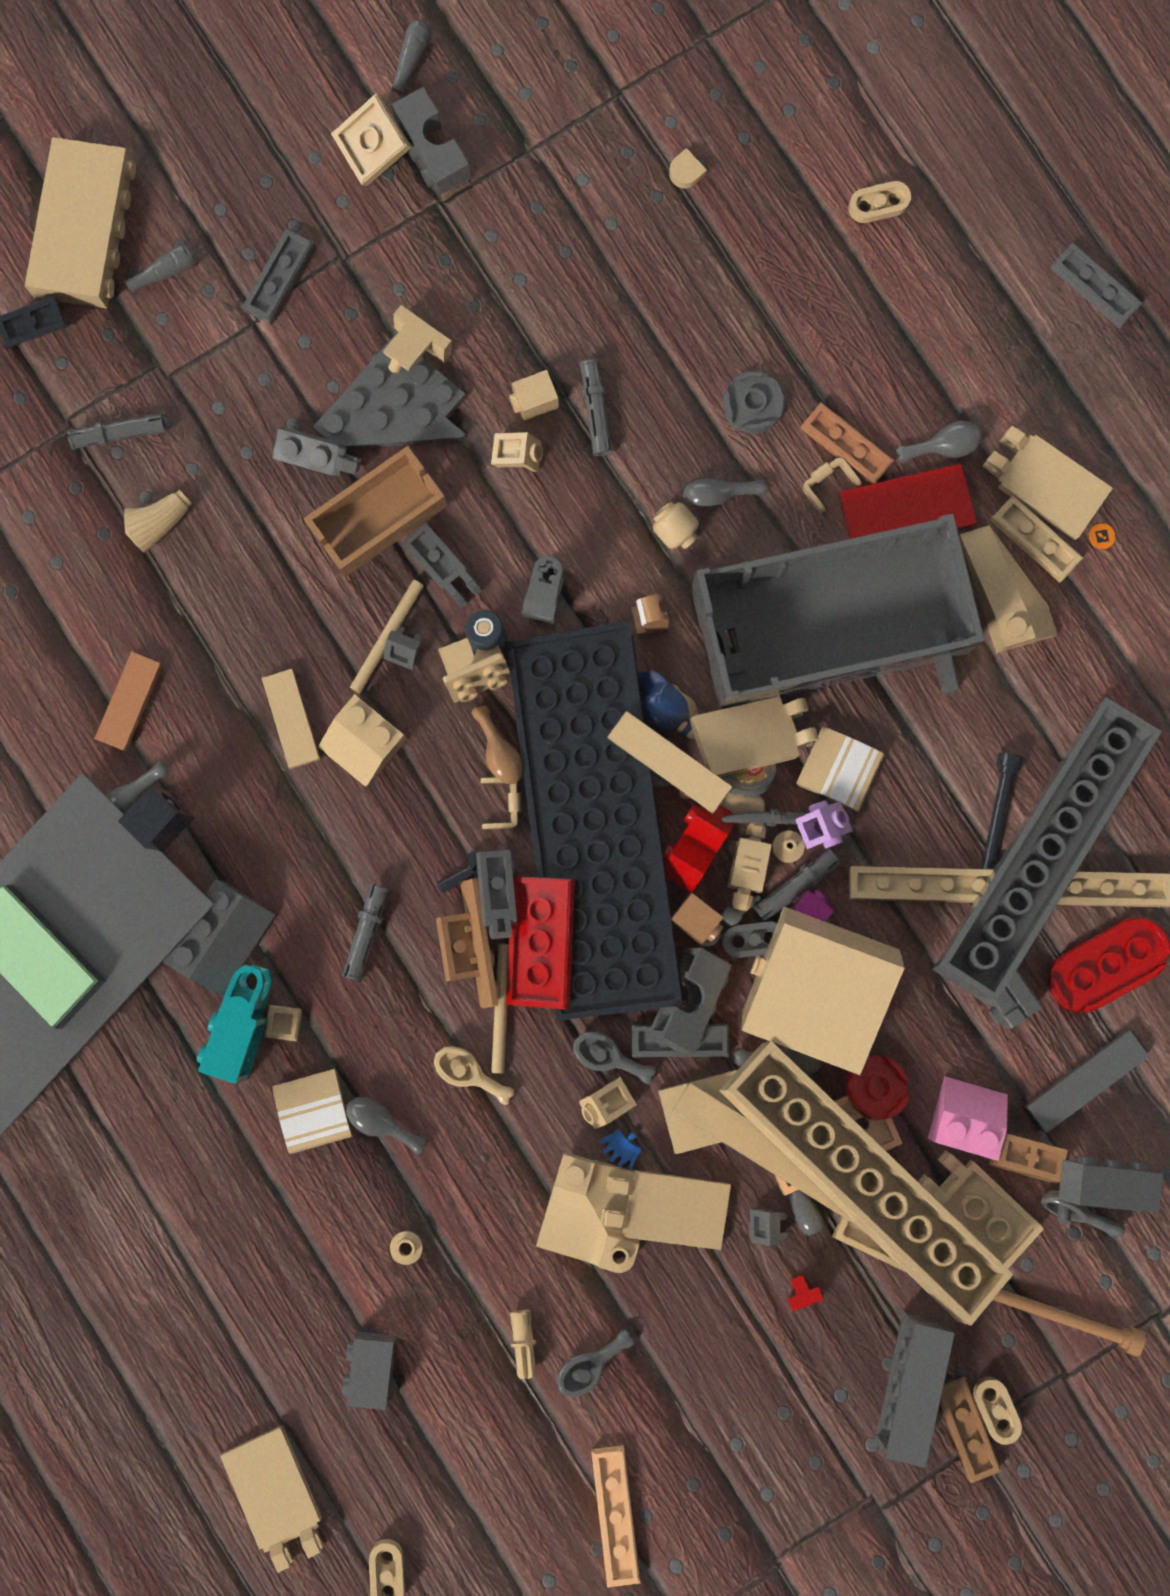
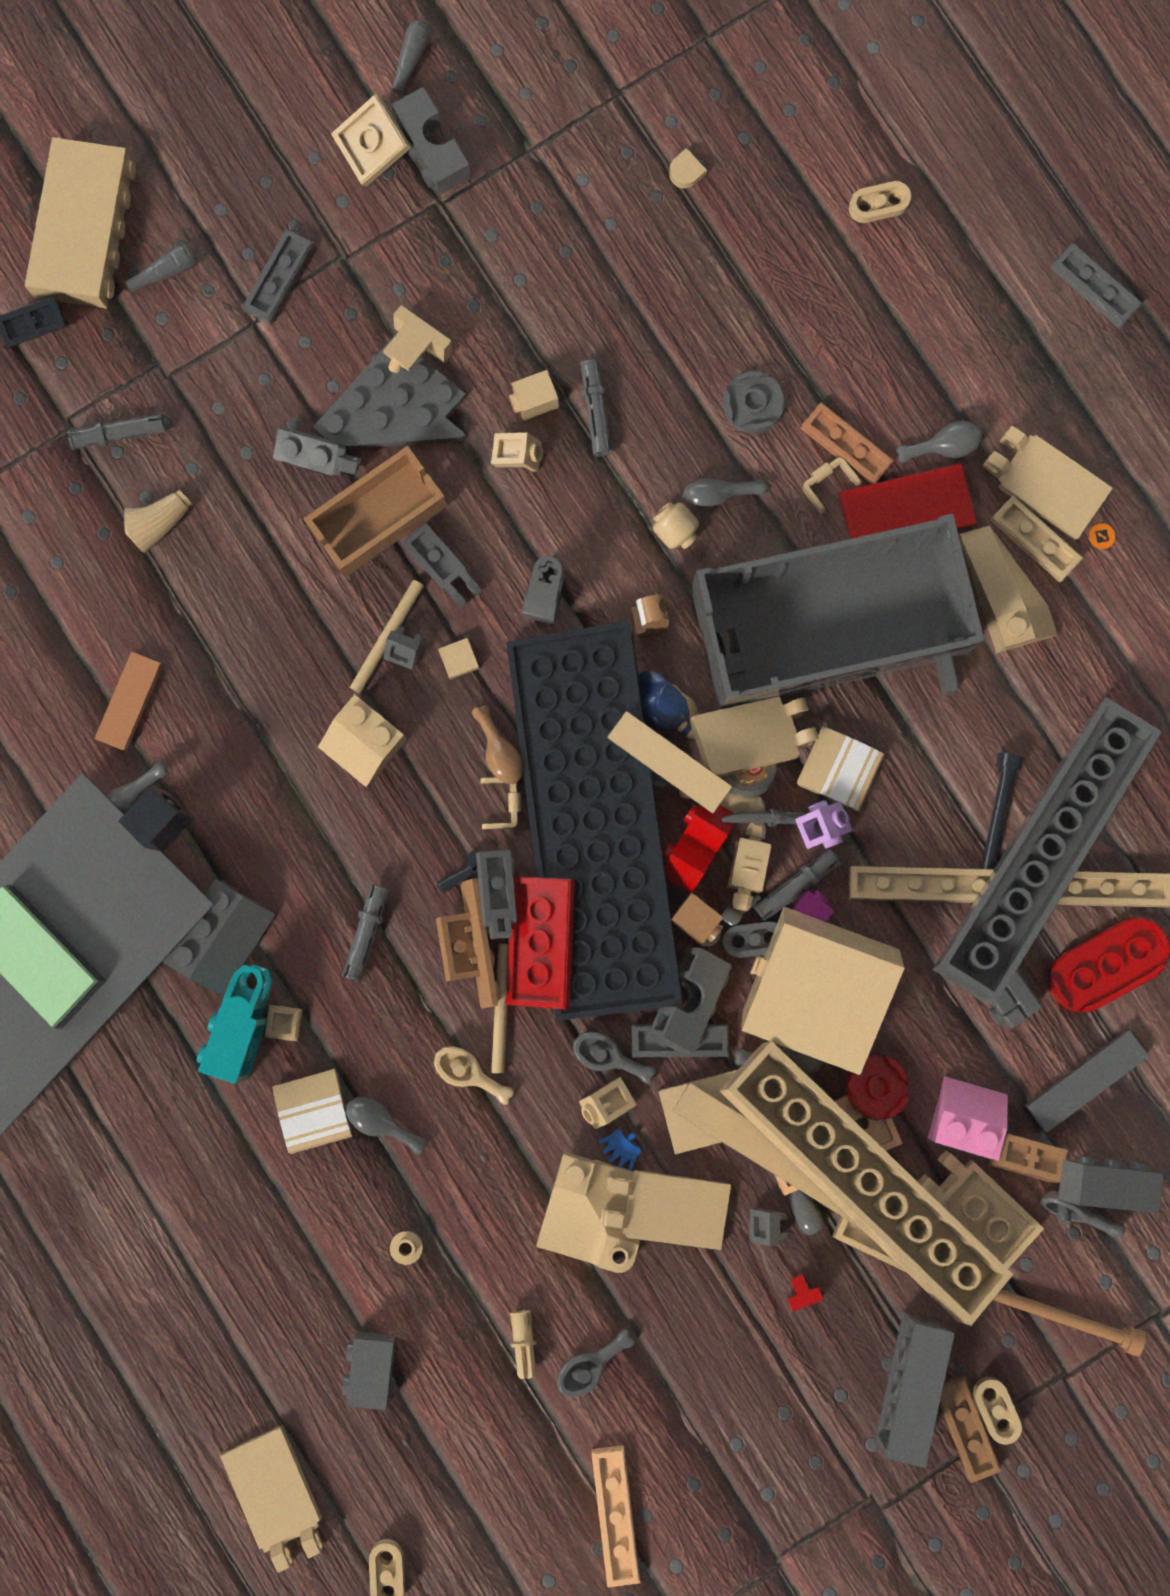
tan tile [262,669,321,769] -> none
tan plate [443,610,511,703] -> none
tan tile [771,831,805,863] -> none

